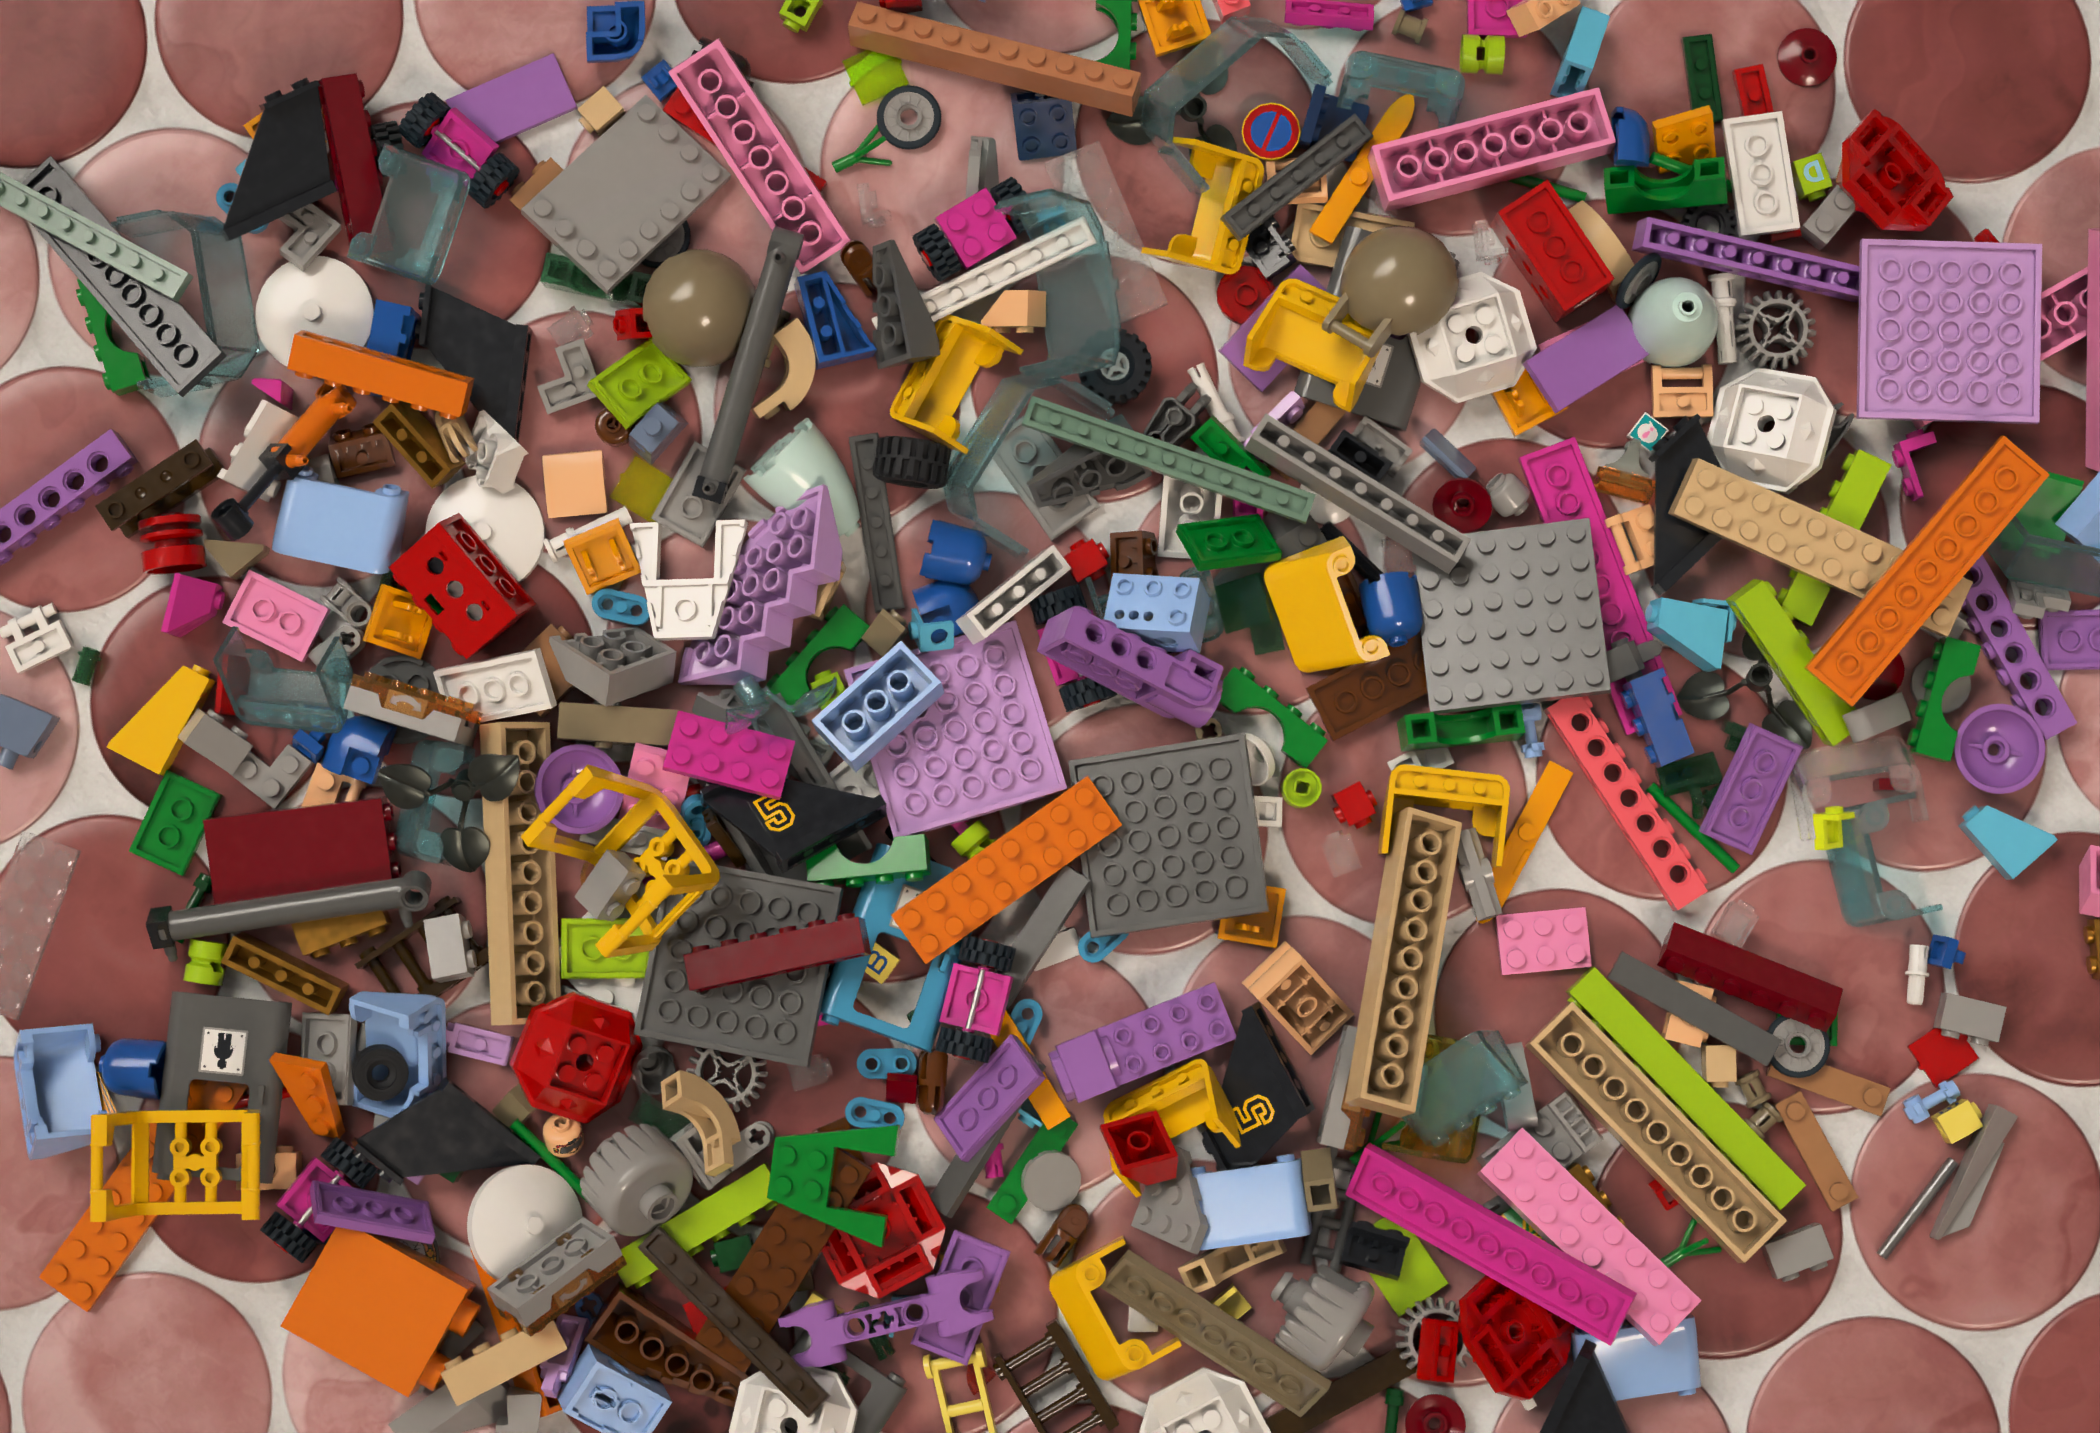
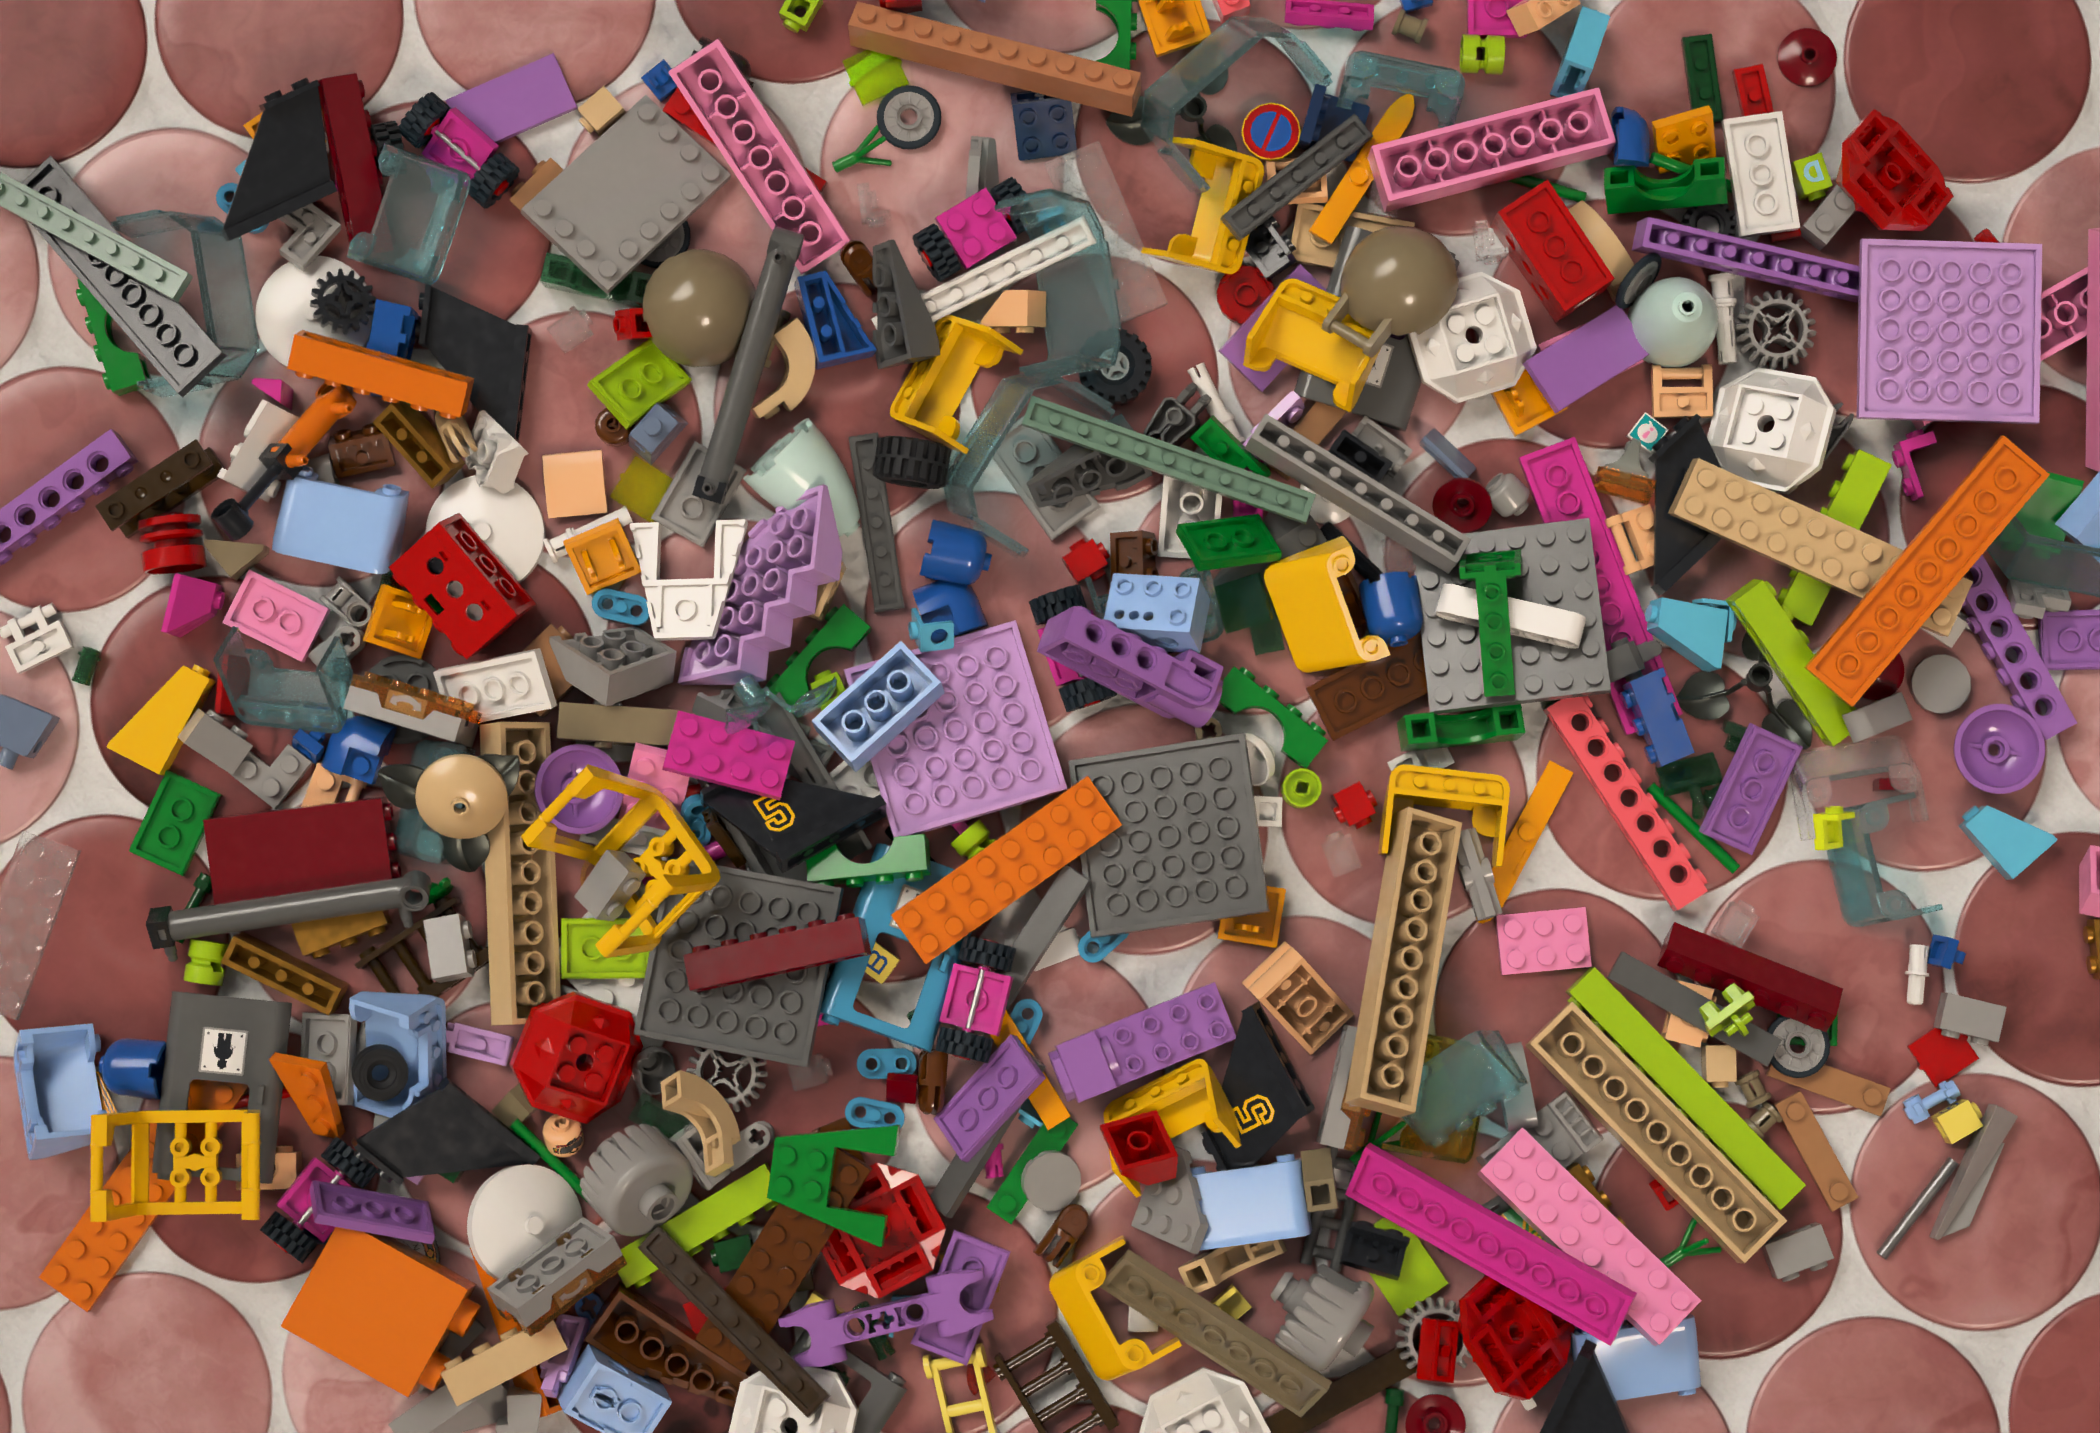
light grey plate [537,338,597,414] -> none
blue brick [586,1,646,63] -> none
dark tan slope [861,608,908,657] -> none
white brick [955,545,1071,645] -> none
light blue bar [1520,703,1545,758] -> none
green arch [1907,637,1981,763] -> none
none -> black gear [310,269,376,335]
none -> tan dish [415,754,508,839]
none -> green plant [427,877,453,905]
none -> white beam [1435,584,1586,649]
none -> green bracket [1459,549,1522,697]
none -> lime hips [1699,983,1755,1038]

